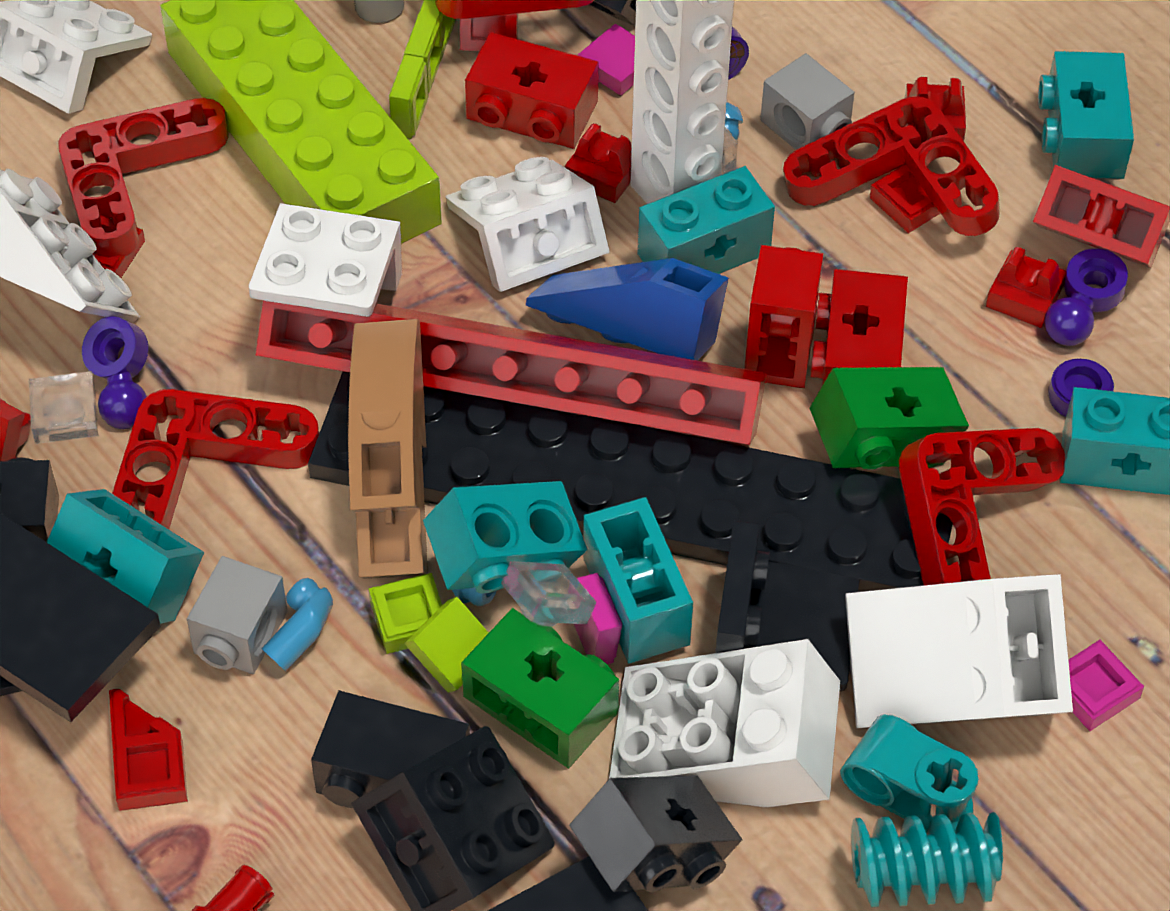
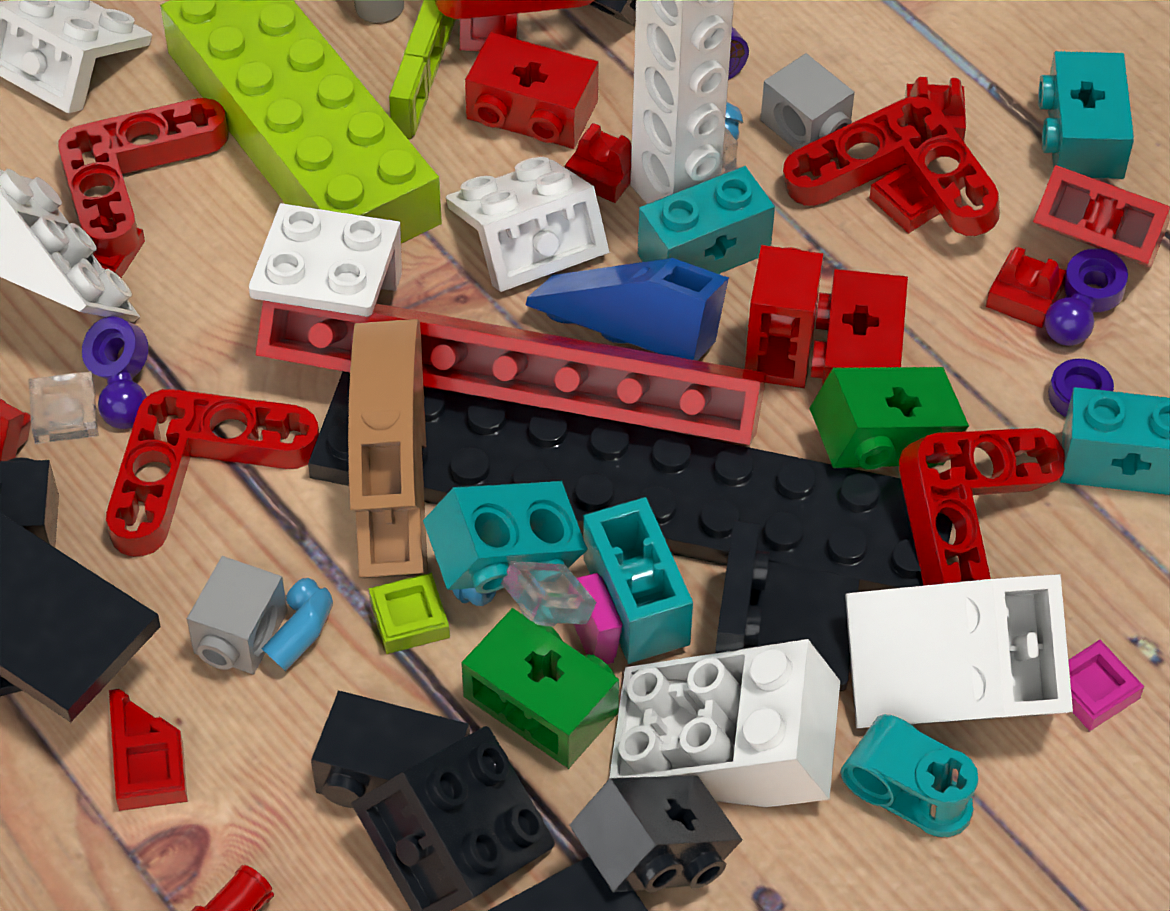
teal brick [47,489,205,624] -> none
lime tile [404,596,489,693] -> none
dark pink tile [578,23,635,96] -> none
teal piece [851,812,1003,908] -> none

